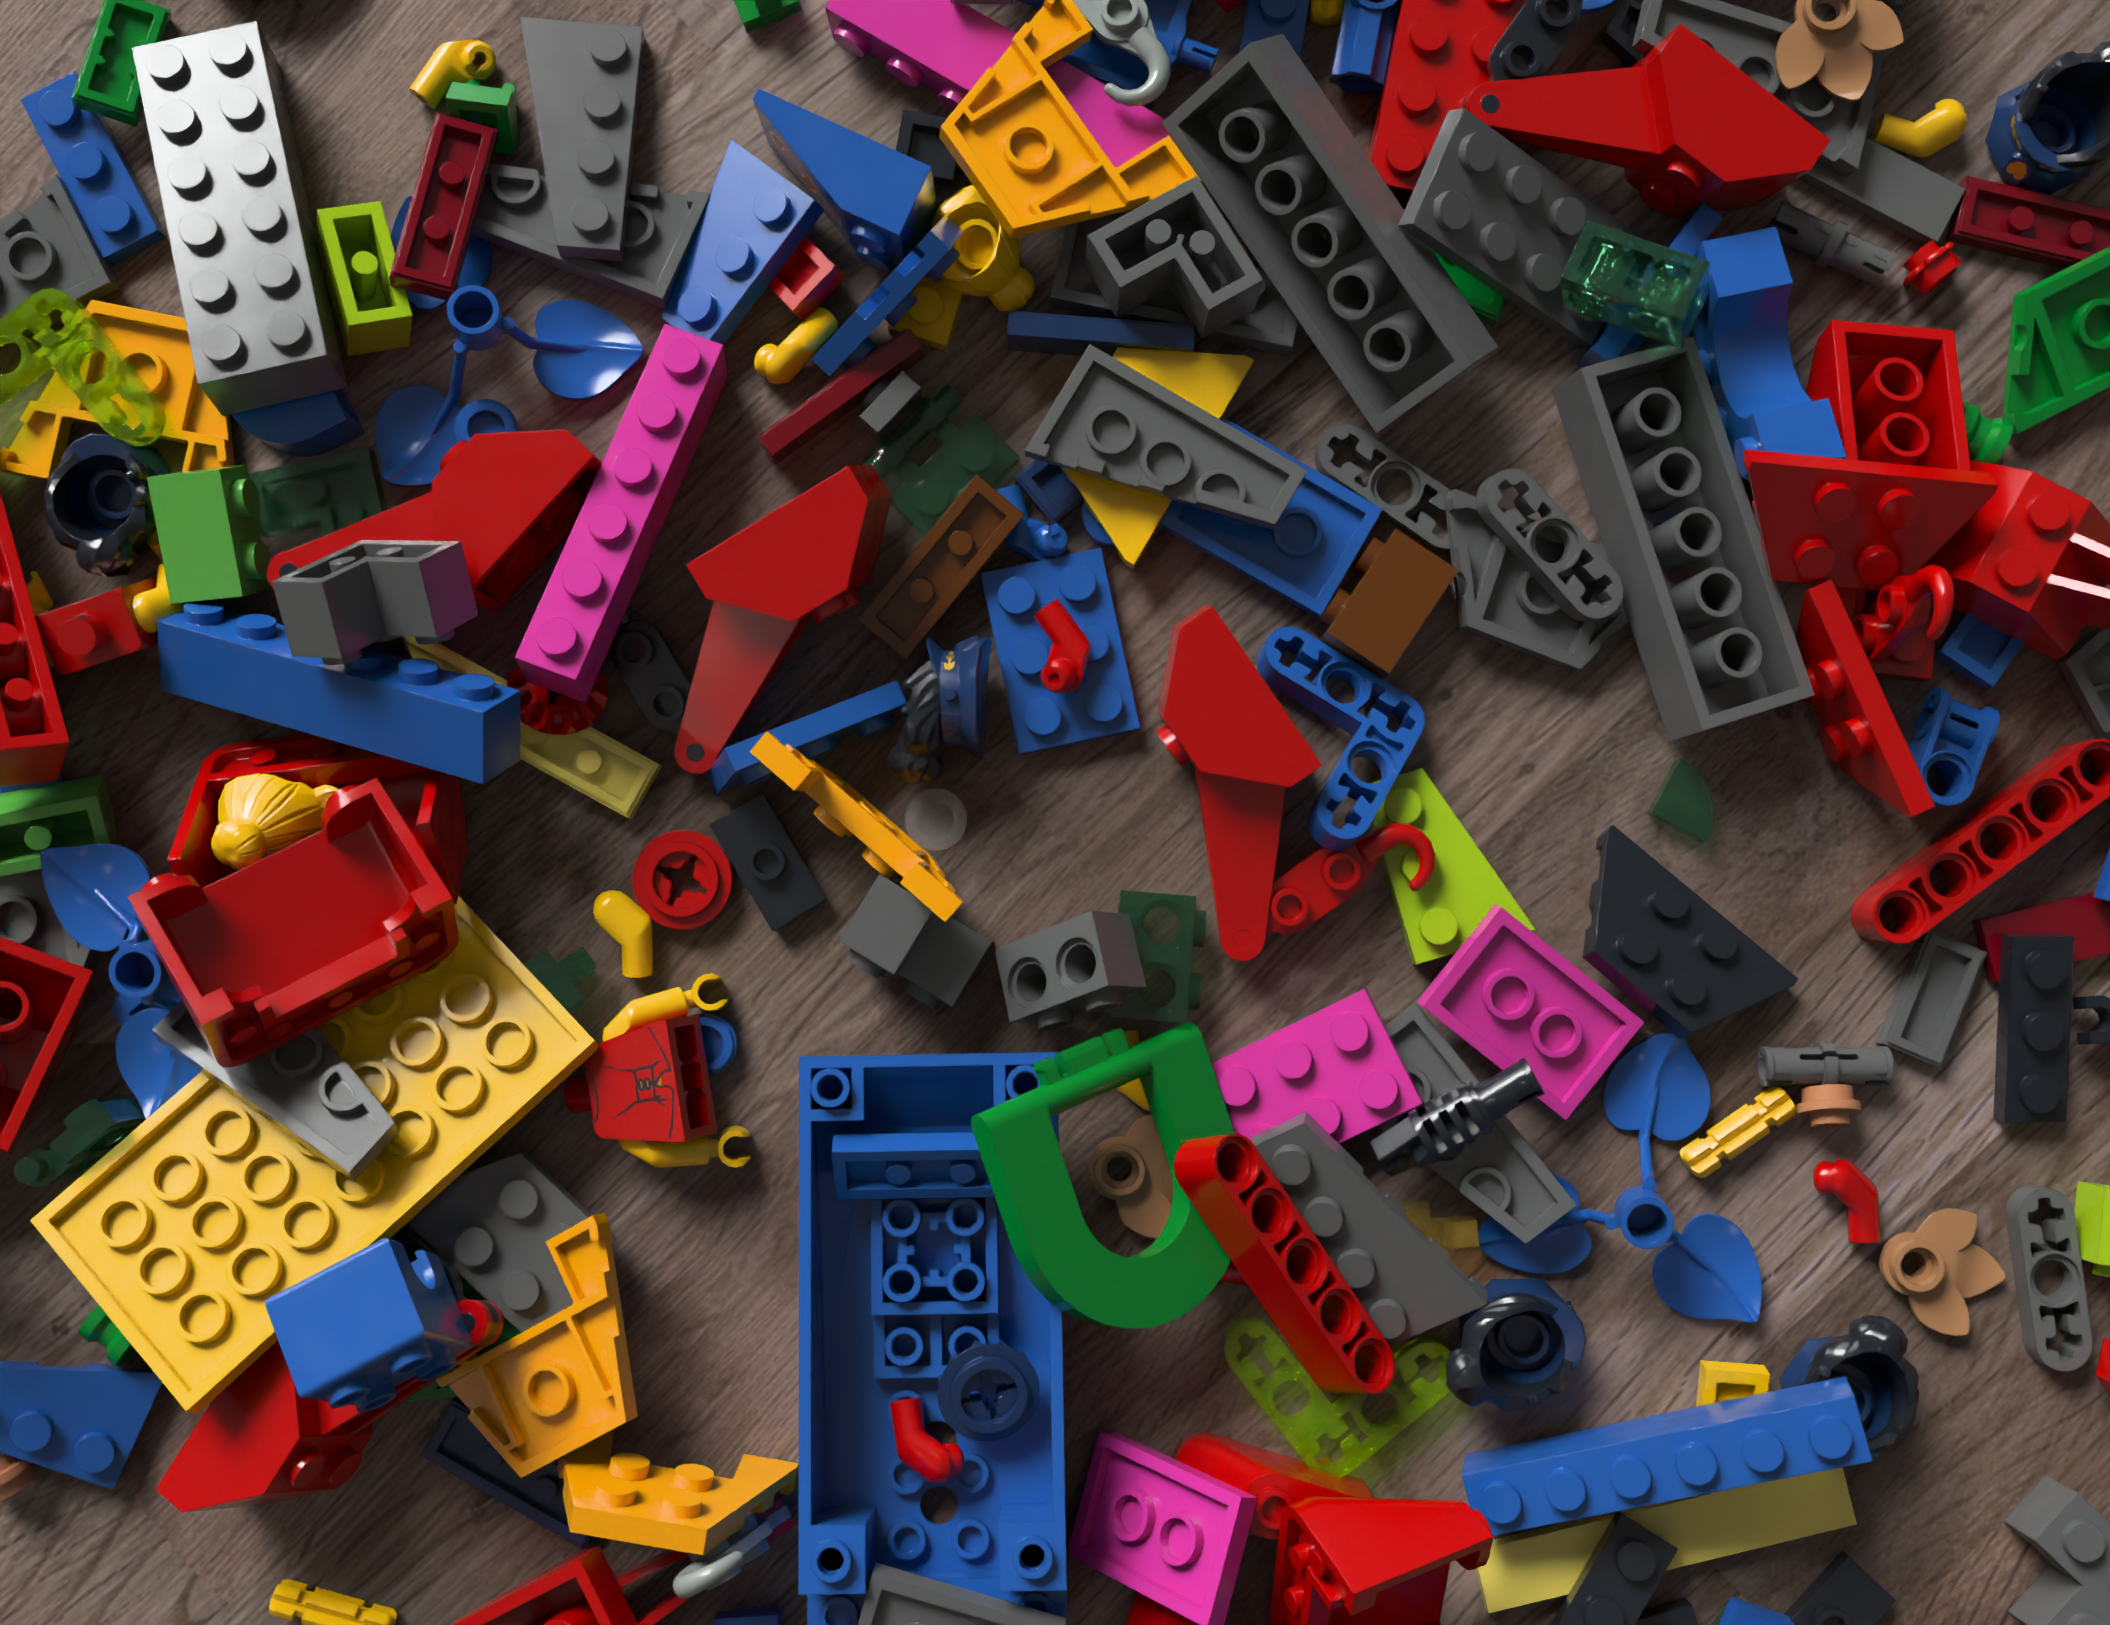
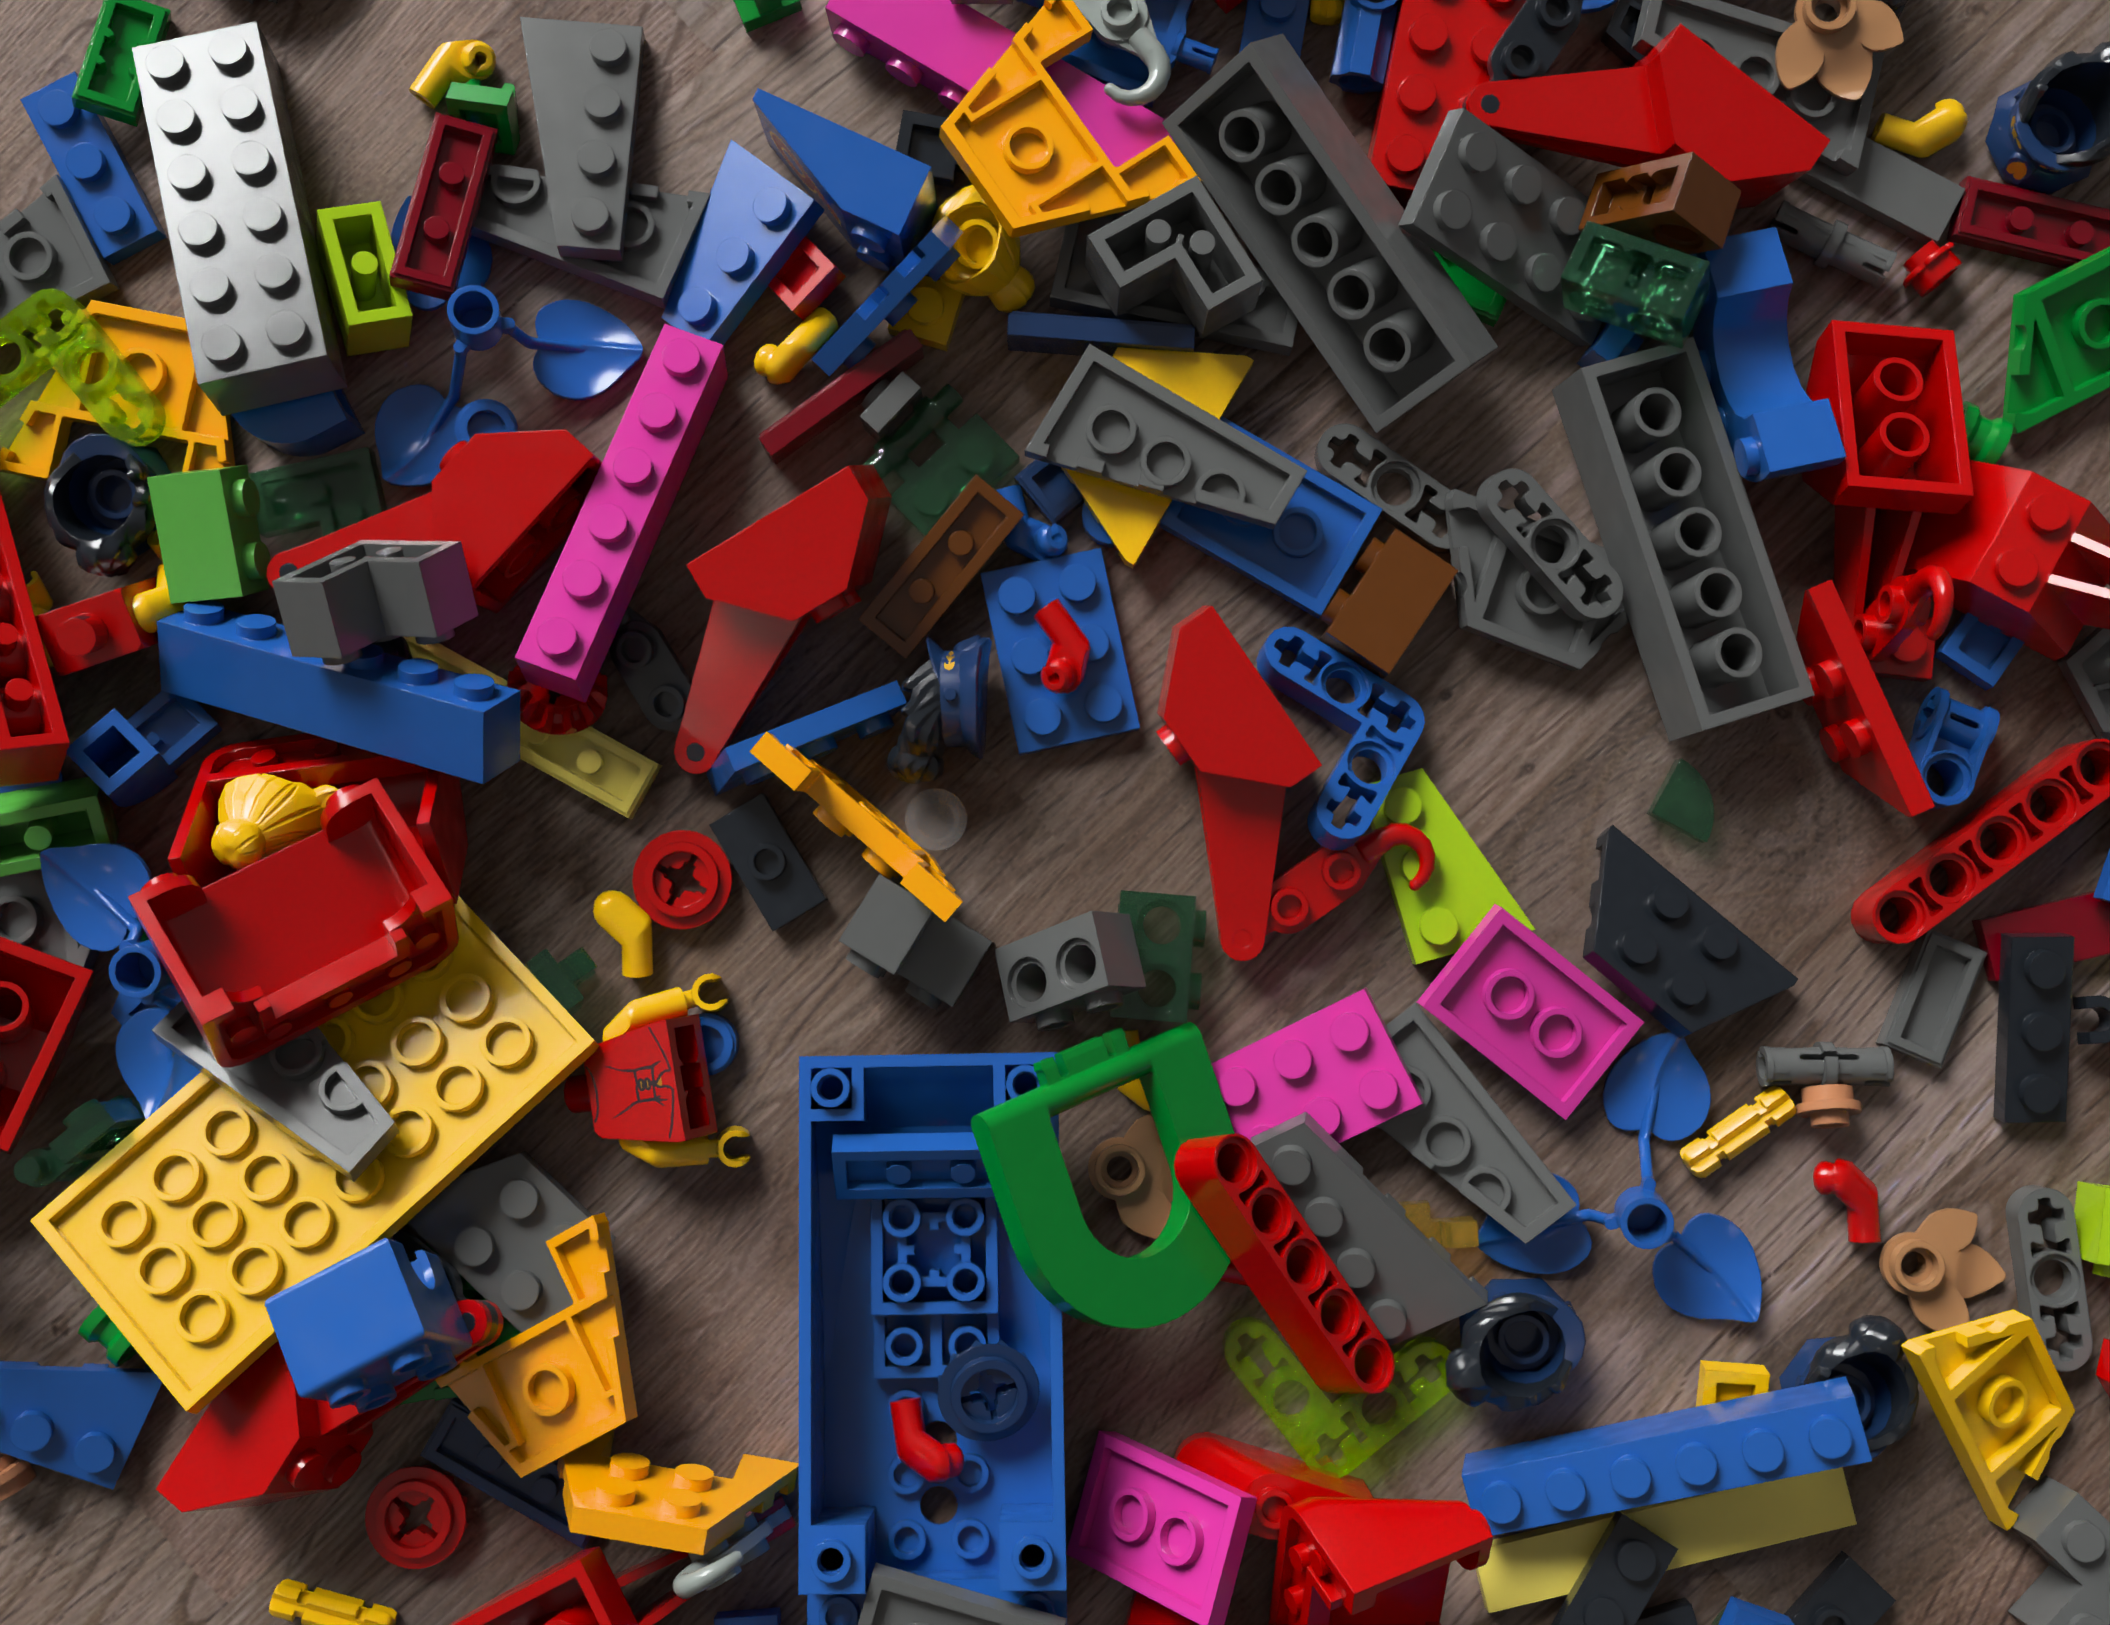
black hinge [1370,1057,1545,1177] -> none
red wing [1743,449,1998,591] -> none
none -> blue brick [66,691,222,807]
none -> red gear [365,1464,469,1569]
none -> reddish brown brick [1578,152,1742,266]
none -> yellow wing [1901,1309,2075,1531]

